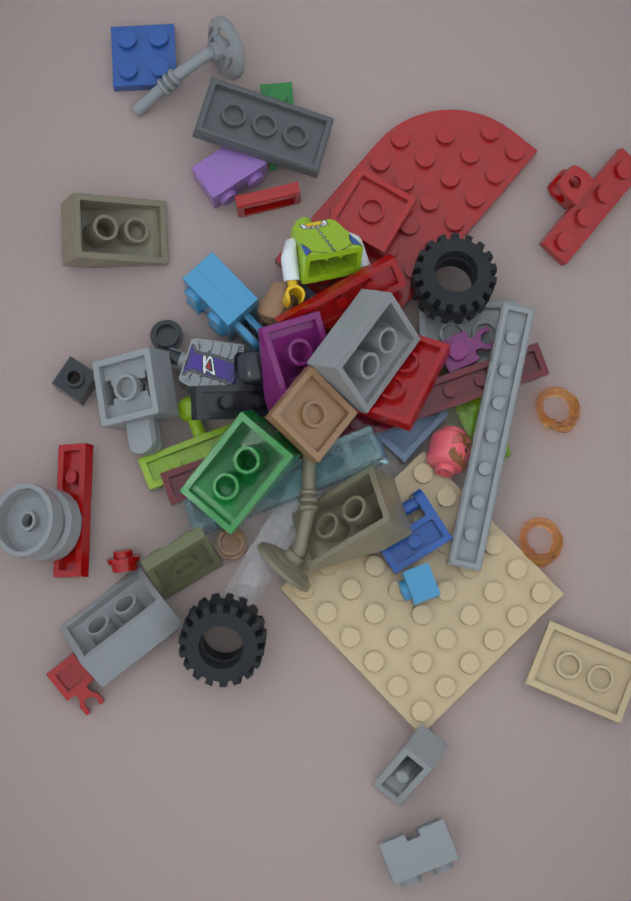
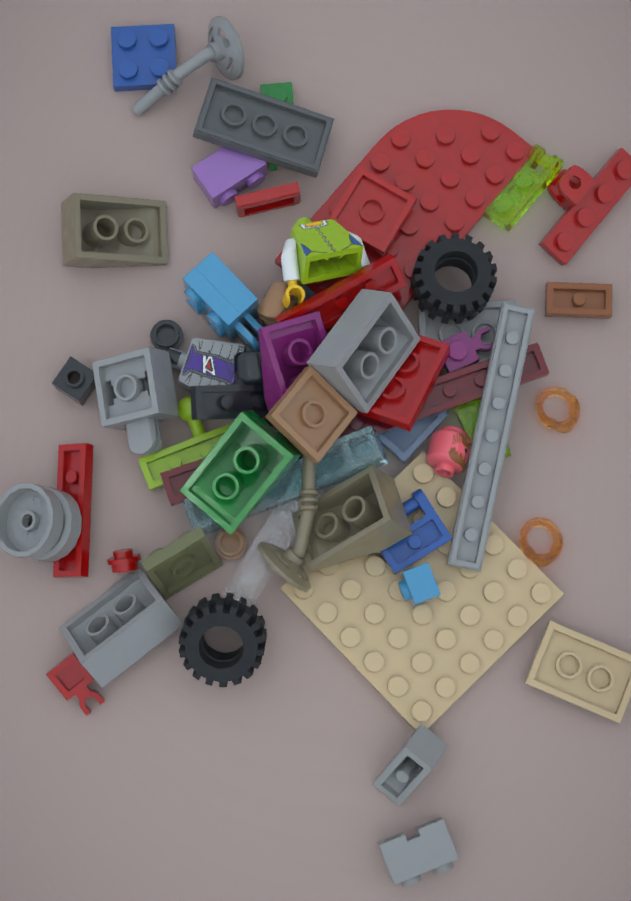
none -> clear neon green plate [484,144,564,232]
none -> dark orange plate [545,282,612,319]

